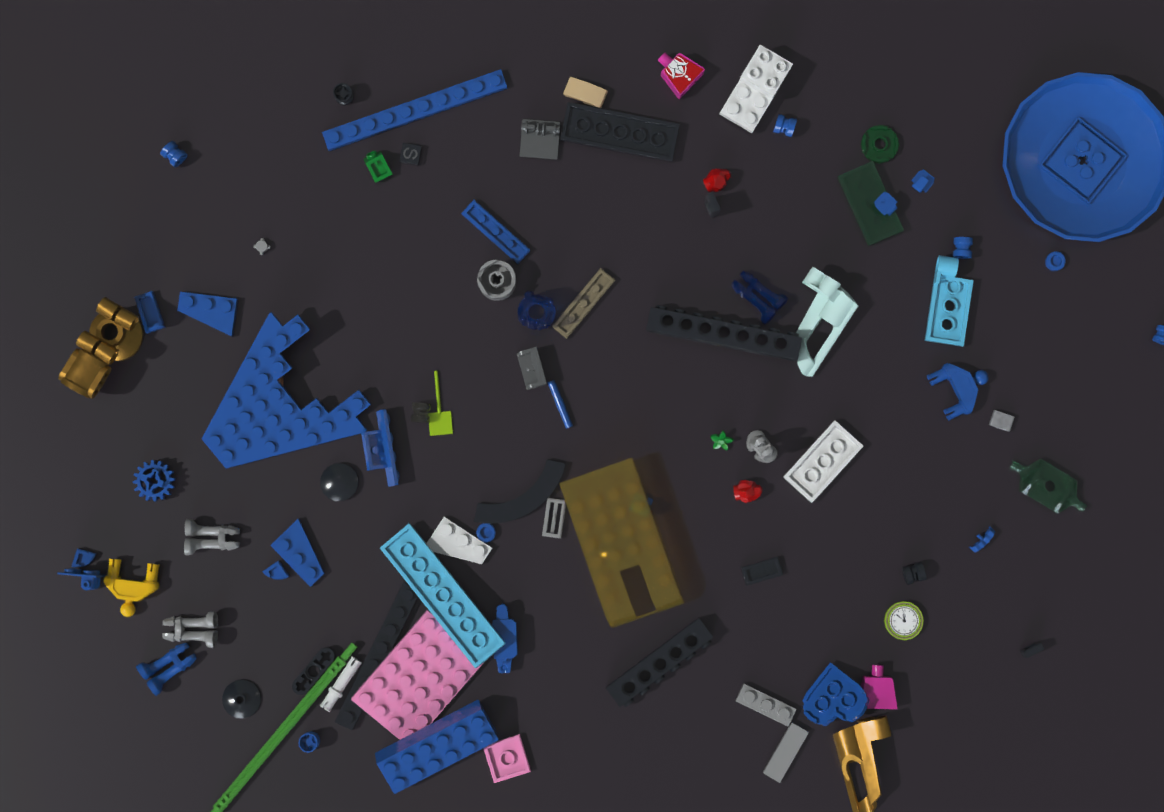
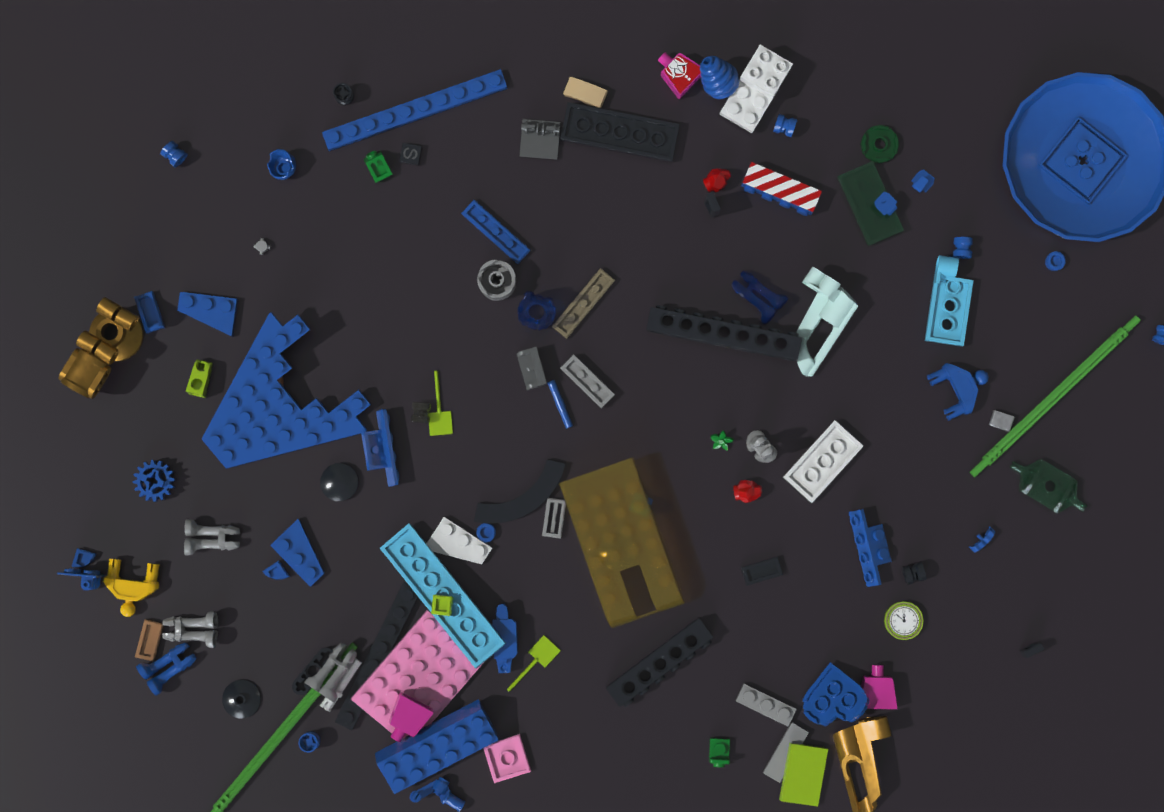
none -> medium nougat tile [135,619,164,662]
none -> lime leg [186,359,213,398]
none -> blue hair [267,149,296,180]
none -> light grey piece [304,642,357,703]
none -> dark pink torso [389,691,434,742]
none -> blue pin [409,777,465,812]
none -> lime tile [431,595,453,616]
none -> lime piece [507,635,560,692]
none -> light grey plate [560,355,615,408]
none -> blue piece [700,56,740,99]
none -> green bracket [709,738,730,767]
none -> brick [741,162,822,216]
none -> lime tile [779,742,828,807]
none -> blue bracket [849,509,892,587]
none -> bright green axle [970,316,1141,477]

